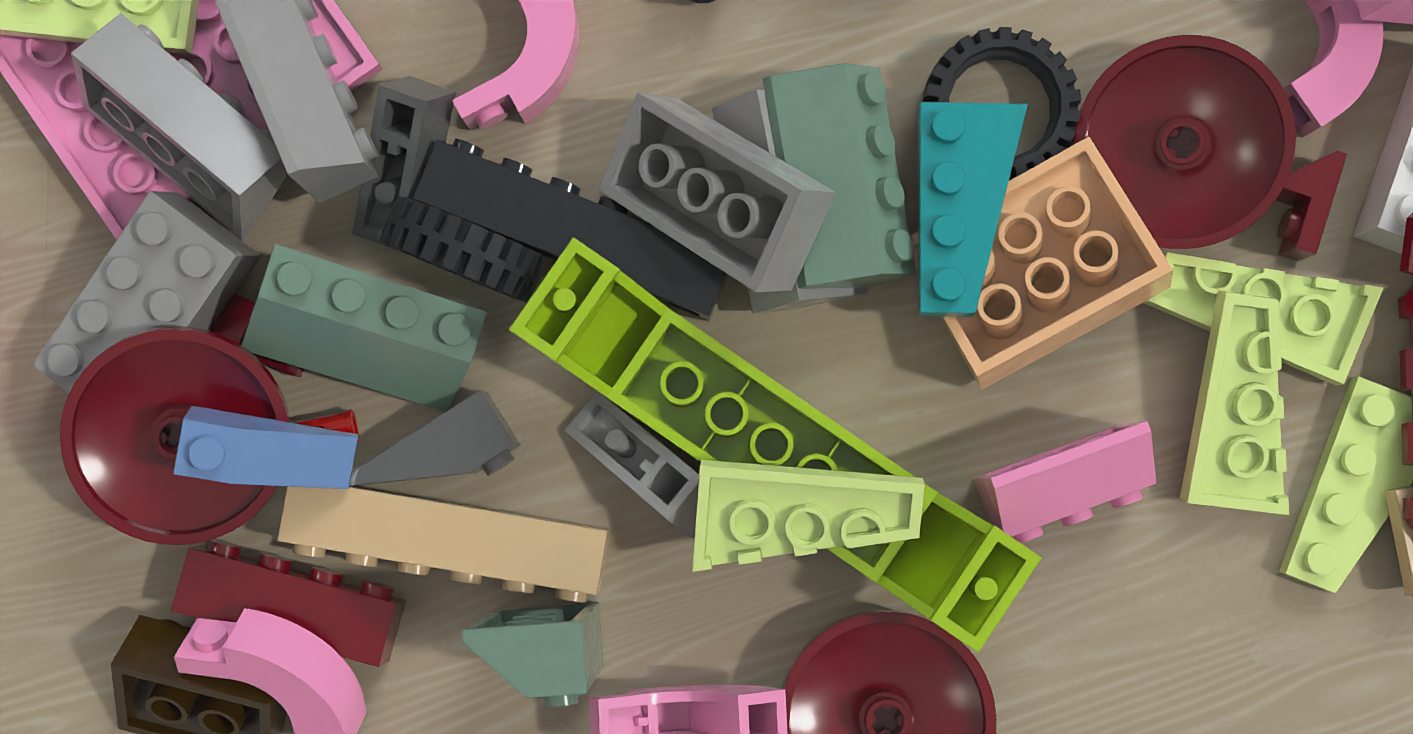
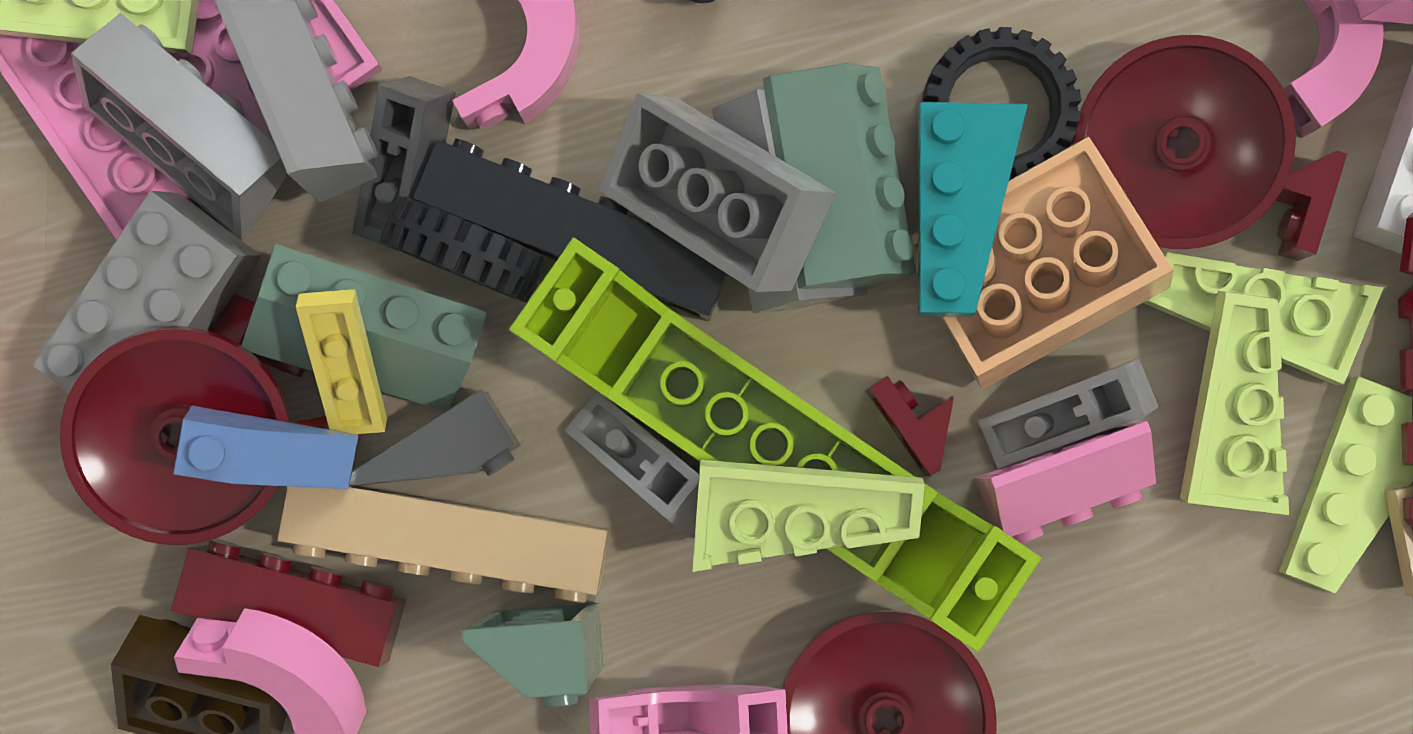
none -> light yellow plate [296,289,387,434]
none -> dark red slope [865,375,954,476]
none -> light grey slope [978,358,1159,469]

